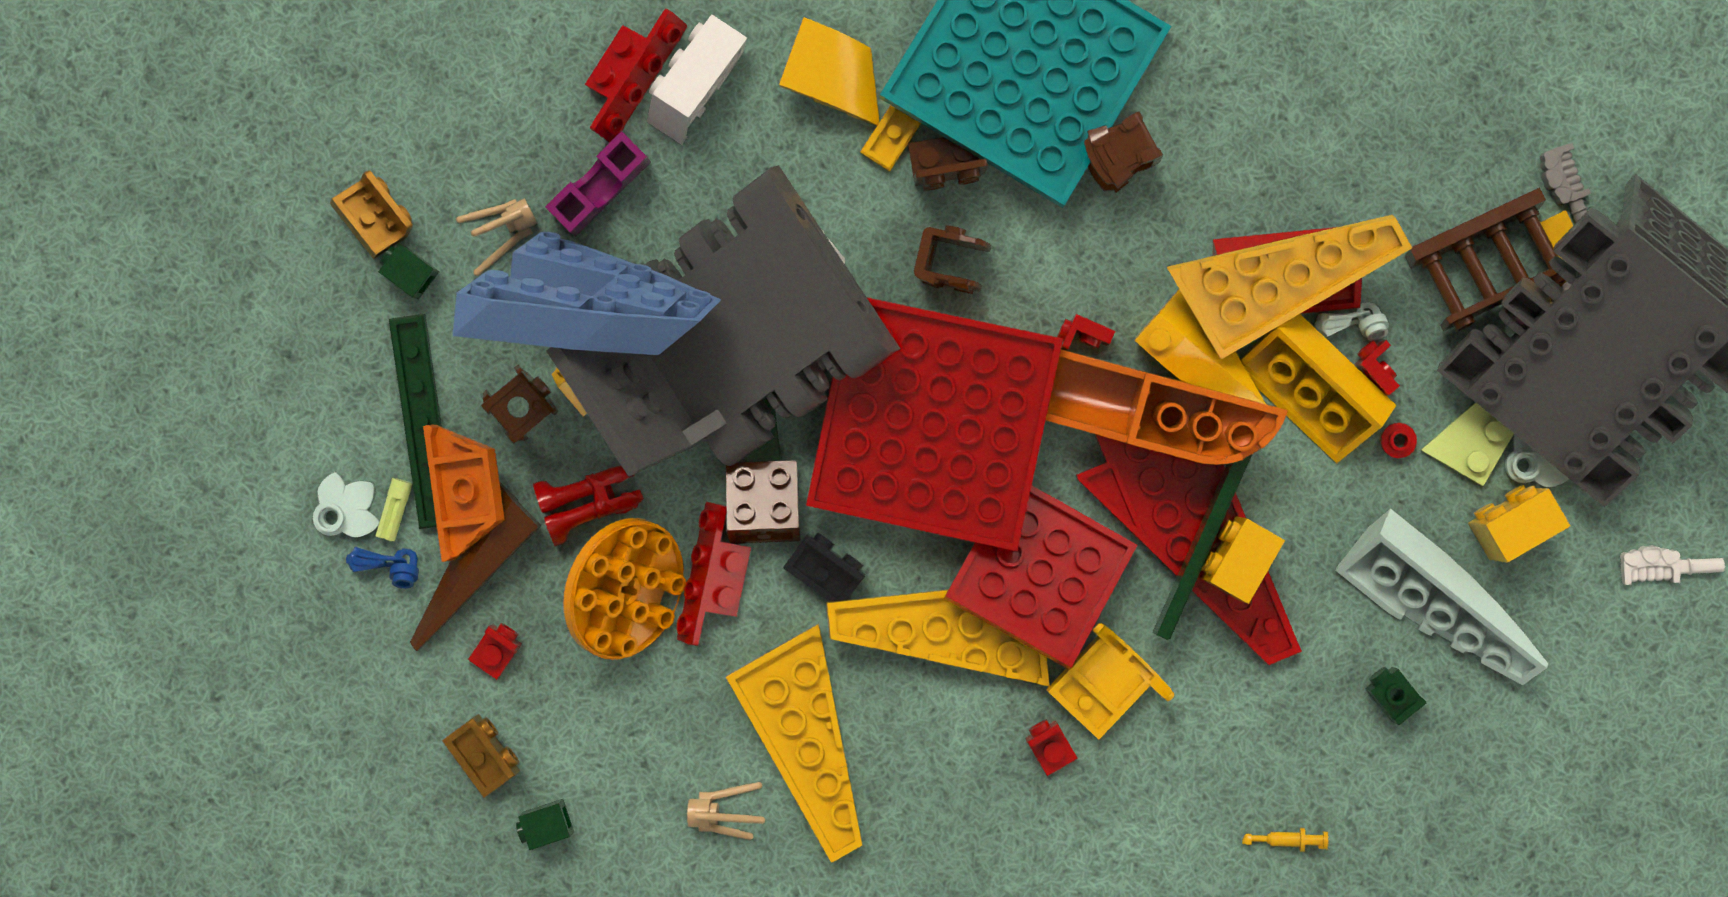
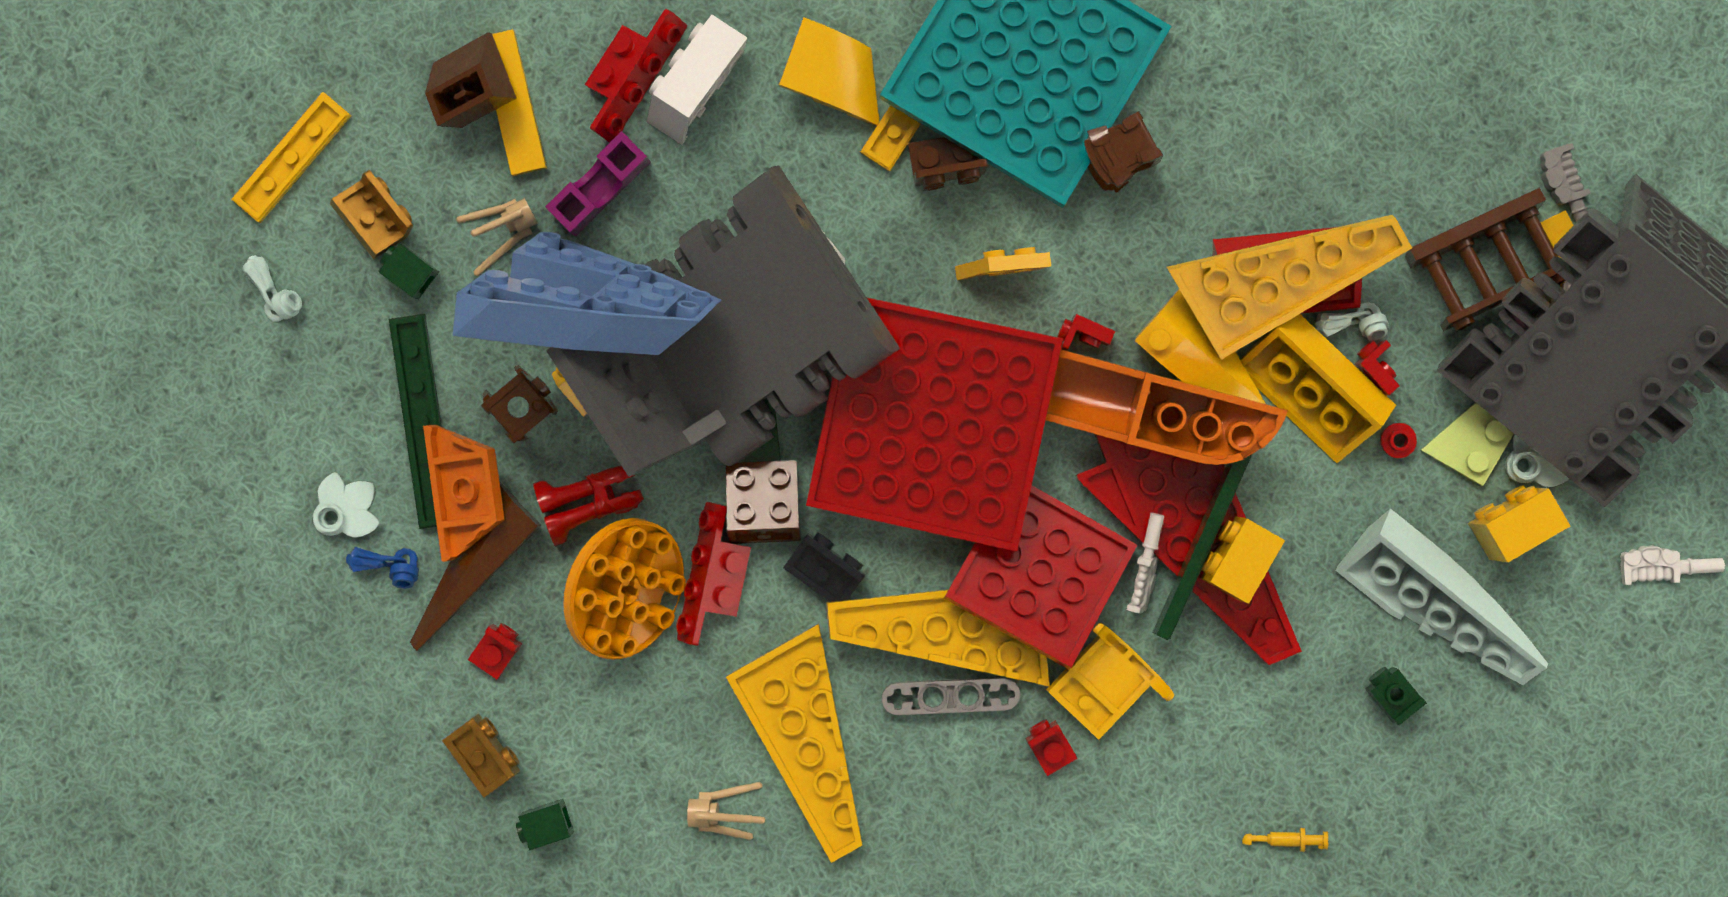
yellowish green piece [375,478,413,541] -> none
reddish brown piece [914,225,991,294] -> none
none -> yellow tile [231,92,352,223]
none -> light aqua piece [242,255,302,322]
none -> reddish brown slope [425,32,516,128]
none -> yellow tile [492,29,547,176]
none -> light grey beam [882,677,1020,715]
none -> yellow wing [955,247,1051,280]
none -> white piece [1127,513,1164,614]

